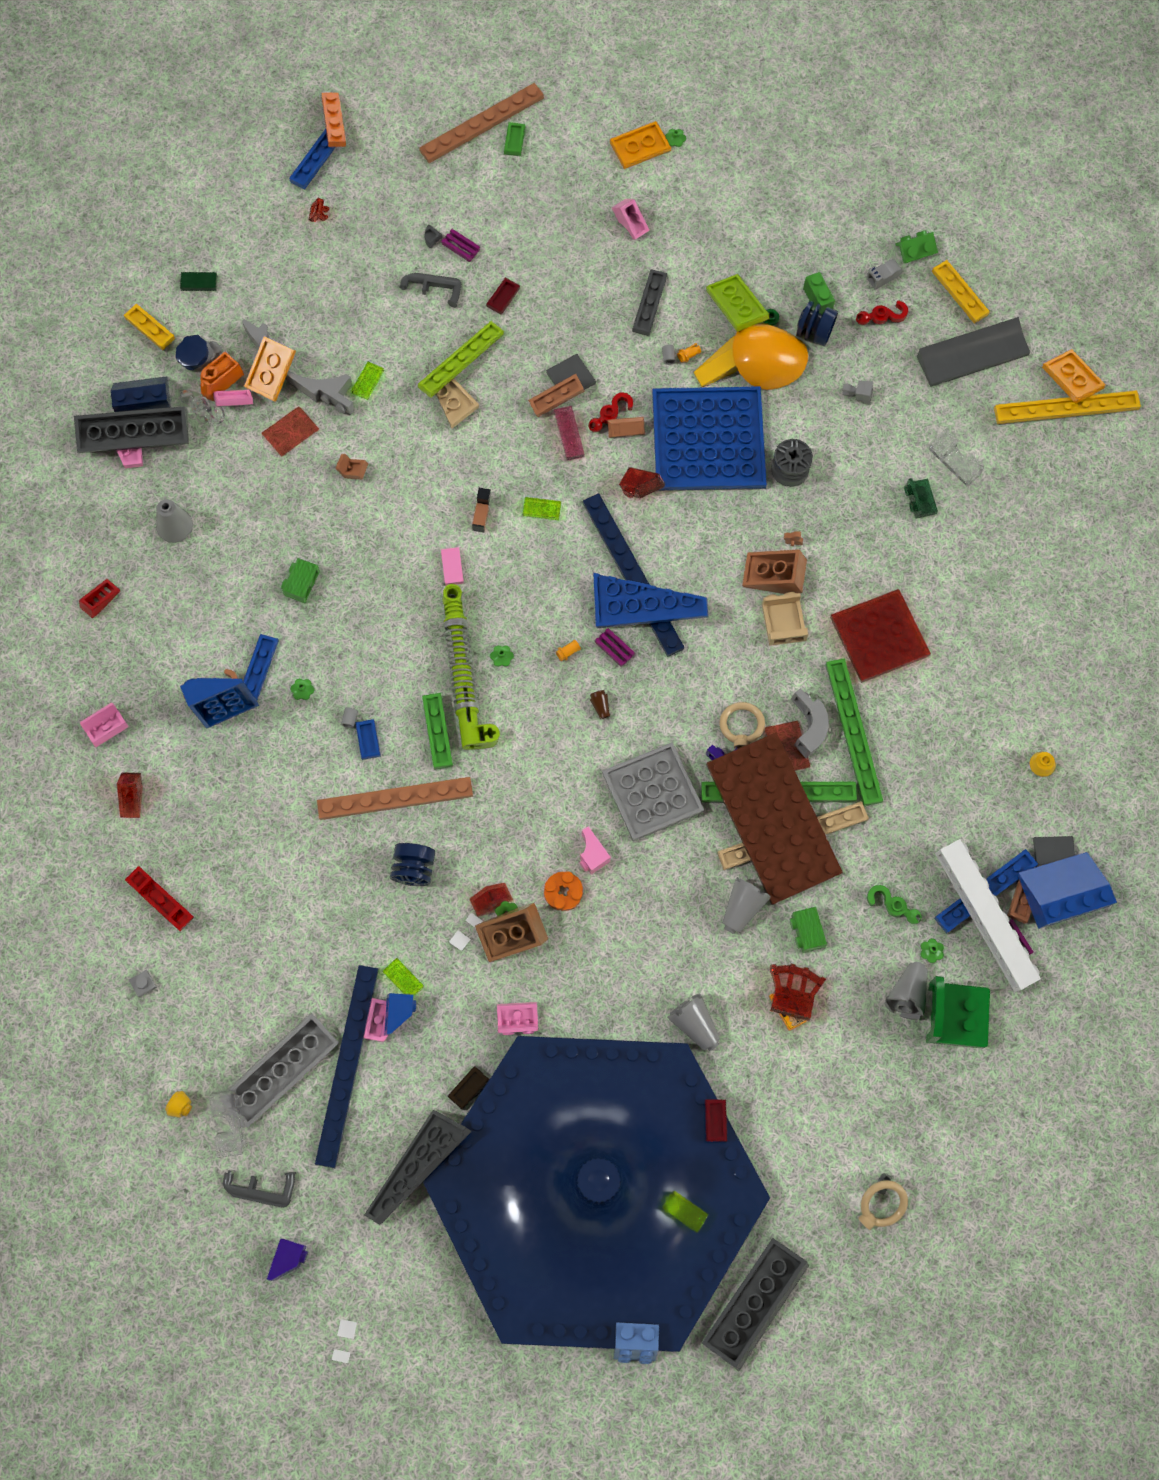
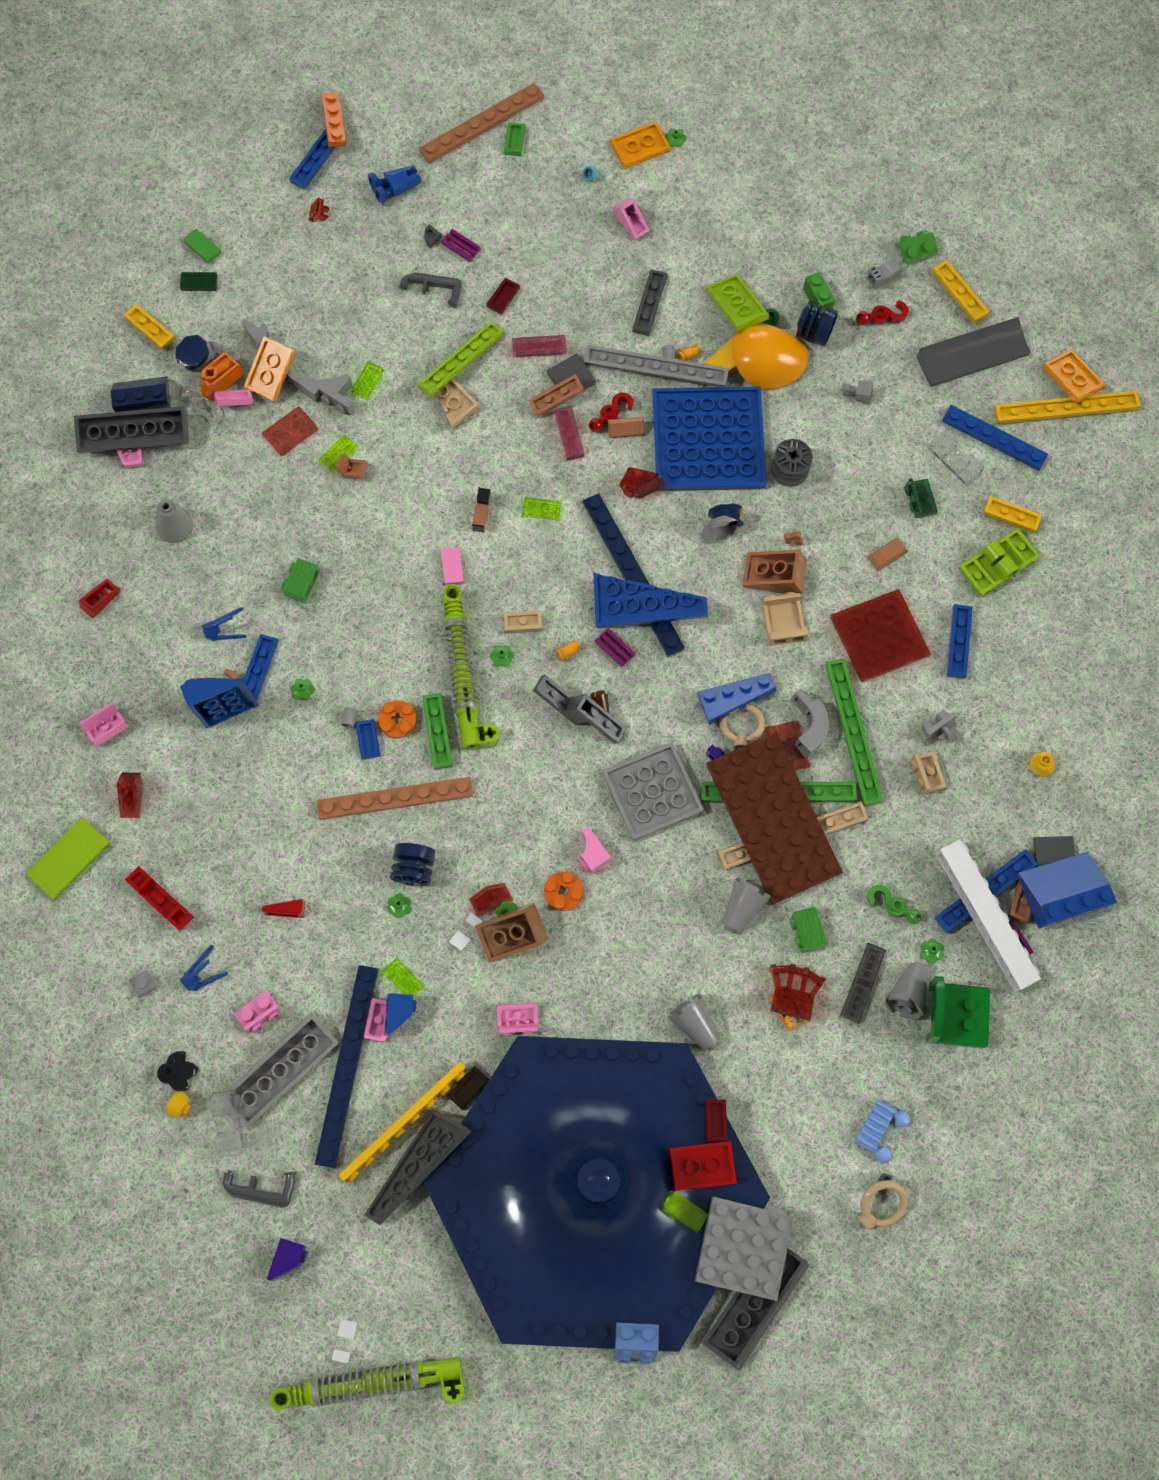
none -> lime tile [25,817,111,900]
none -> black plate [157,1051,198,1091]
none -> blue plant [180,945,228,991]
none -> bright green tile [183,229,221,264]
none -> blue plant [202,607,246,642]
none -> bright pink bracket [234,990,281,1034]
none -> red slope [262,899,305,918]
none -> lime piece [270,1356,465,1411]
none -> clear neon green tile [319,434,358,472]
none -> yellow plate [338,1061,467,1183]
none -> blue piece [368,166,422,203]
none -> orange plate [378,700,417,739]
none -> bright green plant [388,893,411,918]
none -> tan plate [503,610,542,633]
none -> clear pink plate [512,335,567,357]
none -> dark grey bracket [533,674,627,744]
none -> medium azure hinge [583,166,598,181]
none -> light grey plate [584,345,729,387]
none -> red plate [669,1141,737,1191]
none -> light grey plate [694,1197,794,1301]
none -> wing [698,673,776,725]
none -> piece [702,503,744,541]
none -> tile [840,943,886,1024]
none -> light blue gear [854,1099,911,1163]
none -> nougat tile [867,538,908,571]
none -> tan bracket [910,751,947,795]
none -> light grey hips [922,710,957,745]
none -> blue plate [942,405,1048,471]
none -> blue plate [946,604,973,679]
none -> lime plate [958,528,1041,597]
none -> yellow plate [983,496,1042,533]

